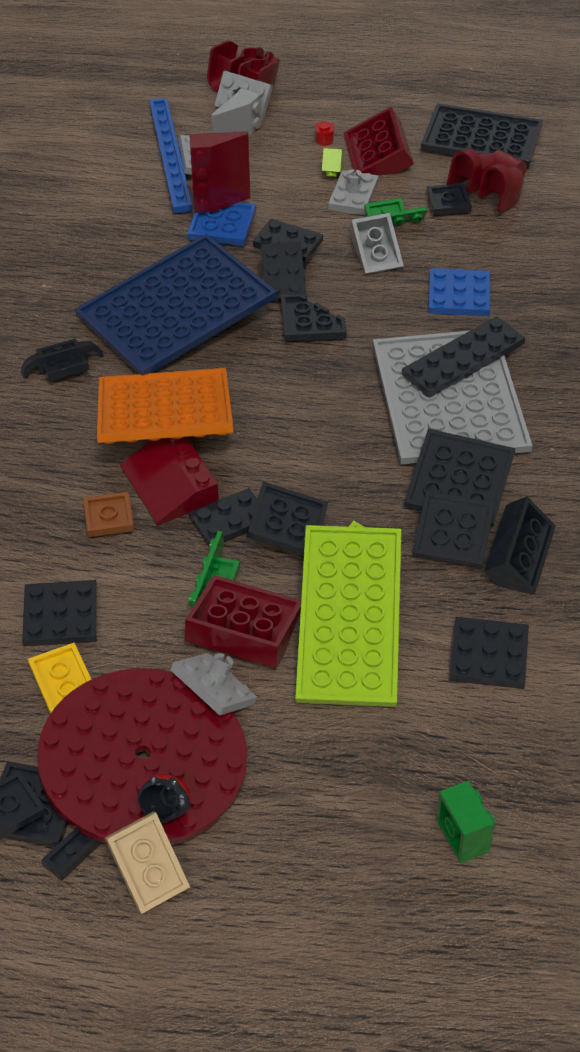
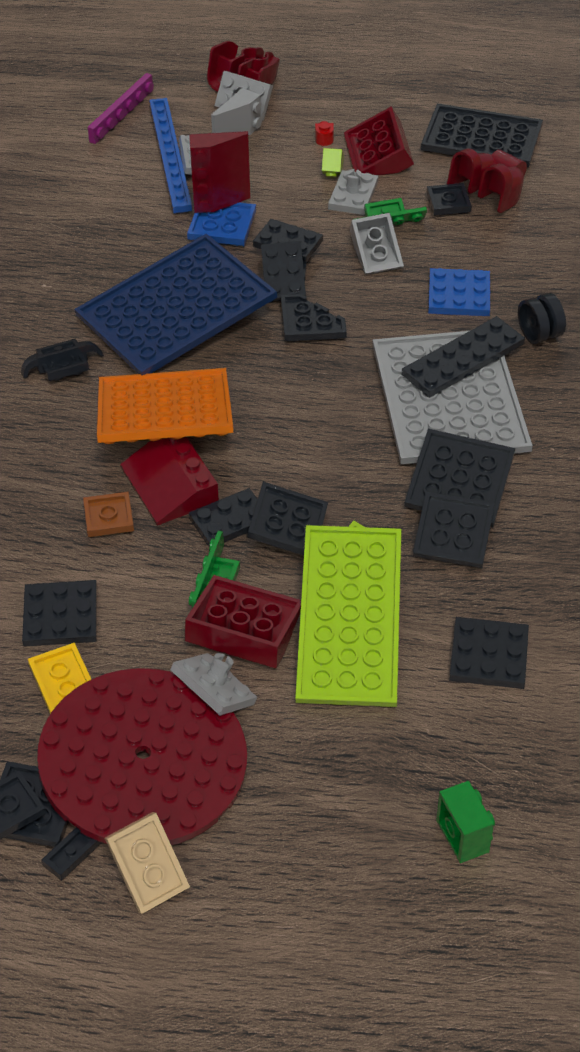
black hair [137,774,191,823] -> none
black slope [484,496,556,595] -> none
none -> magenta plate [88,73,154,144]
none -> black wheel [517,292,566,344]

